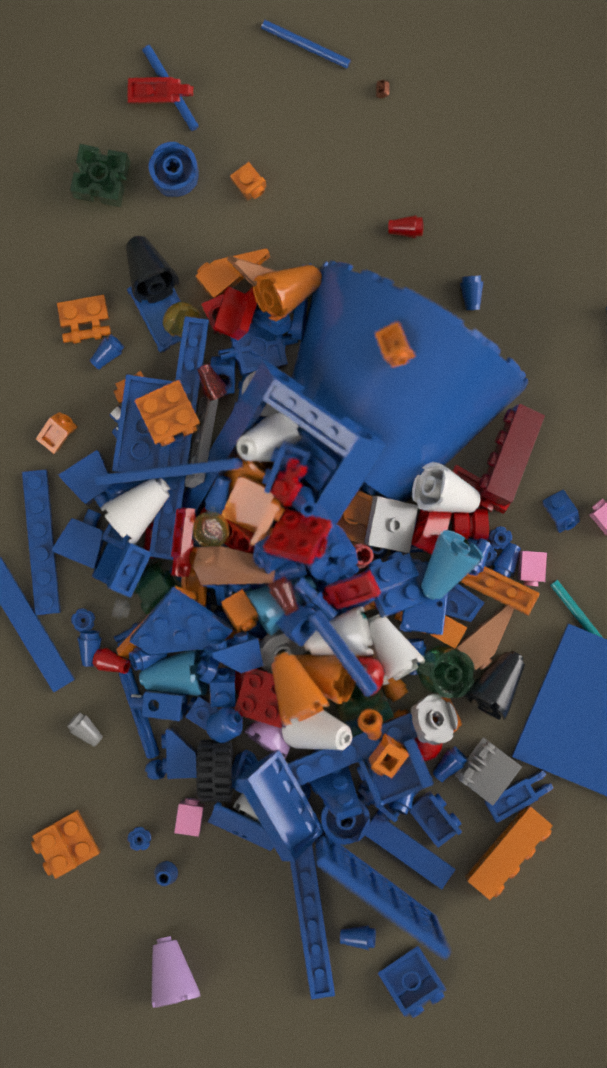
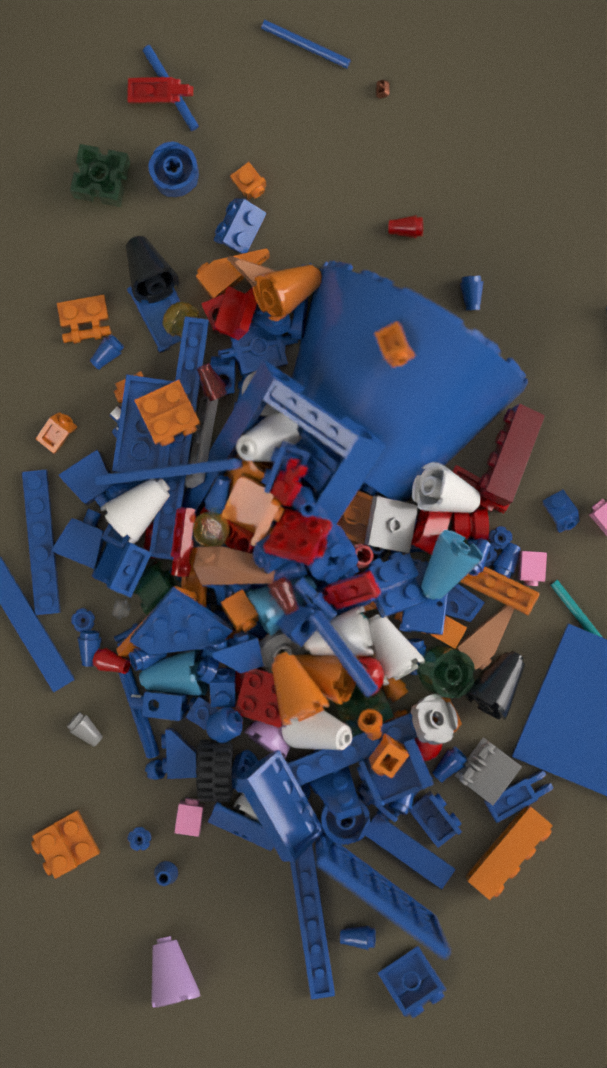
none -> bracket [214,199,267,254]

